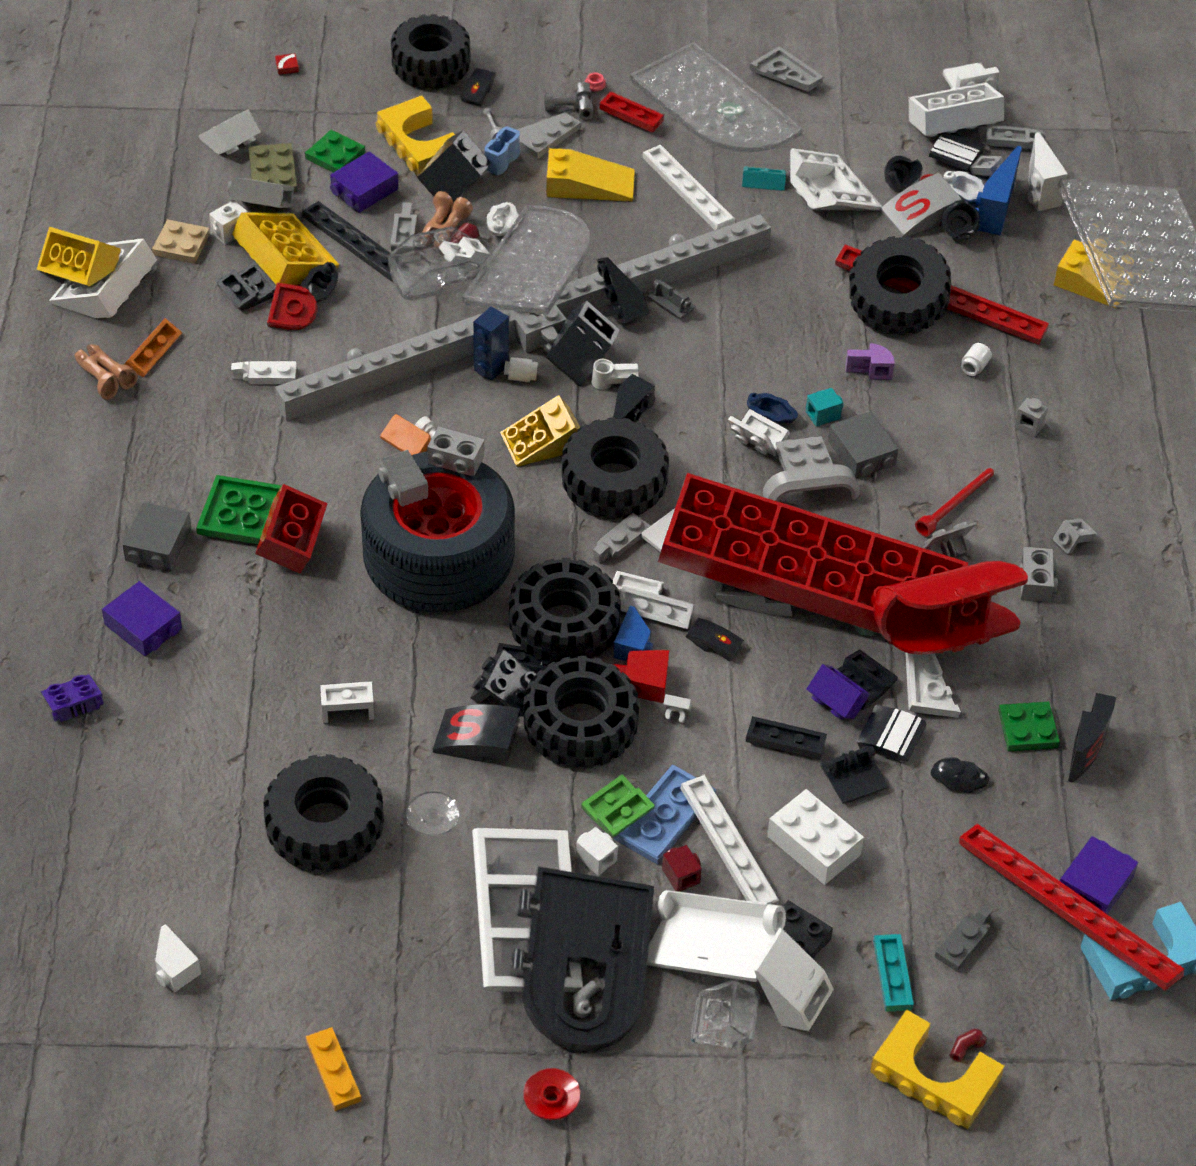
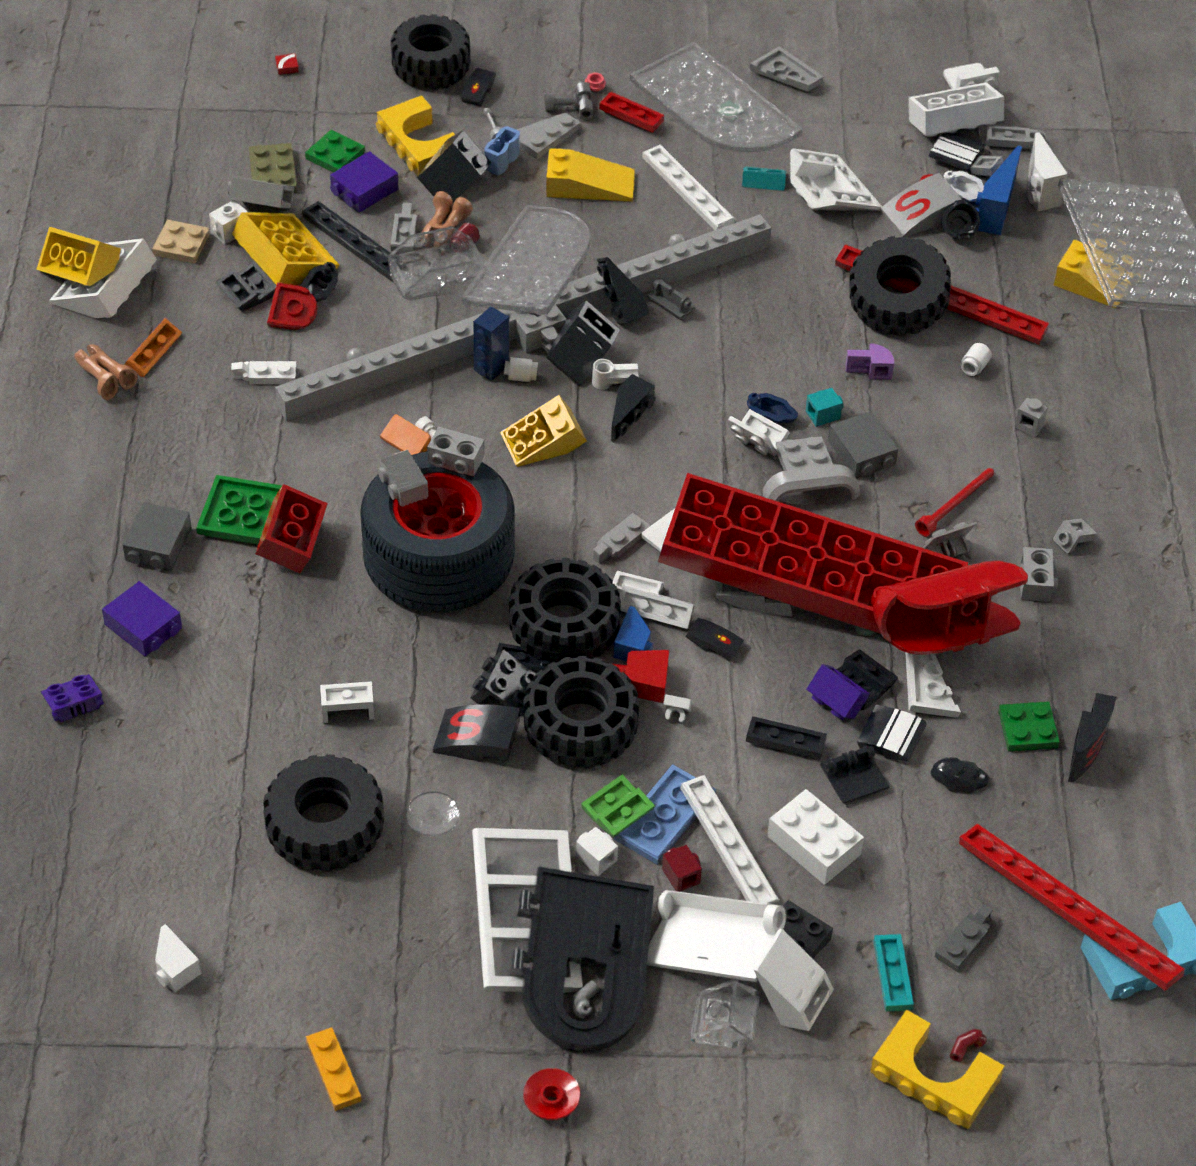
white slope [199,109,261,155] -> none
white brick [439,237,490,272] -> none
white arm [487,202,520,236] -> none
black tyre [561,417,669,519] -> none
black cap [884,156,923,193] -> none
dark purple brick [1060,836,1139,914] -> none

